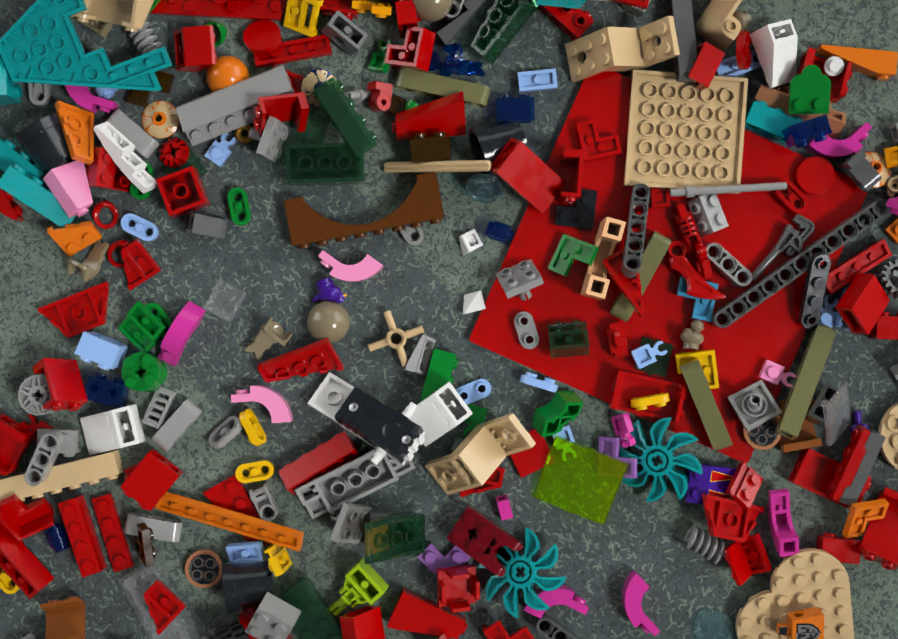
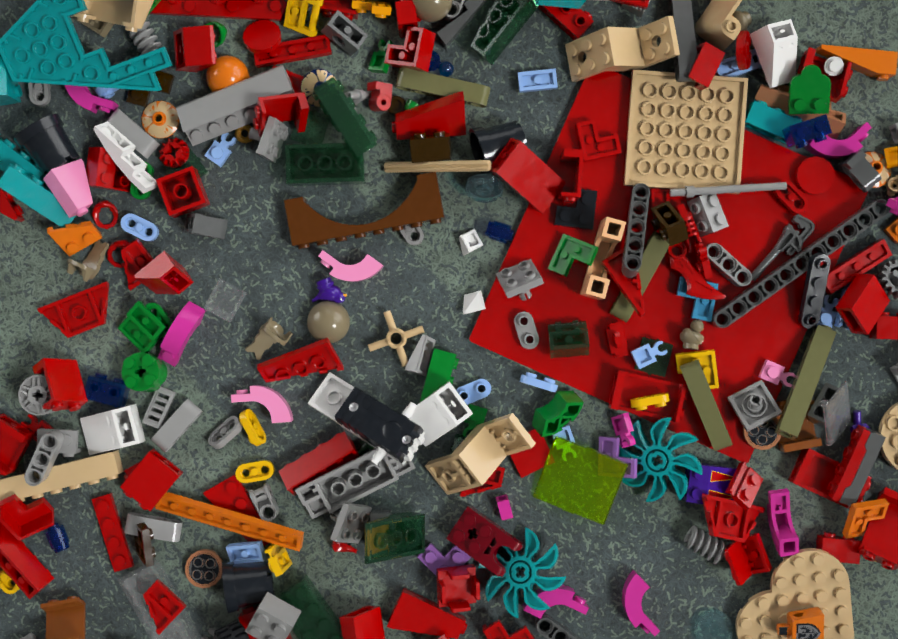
orange wing [54,100,94,165] -> none
red brick [58,495,107,578] -> none
light blue brick [74,331,130,370] -> none
green plate [227,187,252,226] -> none
lime brick [329,557,389,616] -> none
clear blue hair [443,42,485,76] -> none
clear blue brick [495,94,535,124] -> none
none -> red slope [134,251,194,294]
none -> red piece [331,541,358,553]
none -> dark brown brick [651,201,689,246]

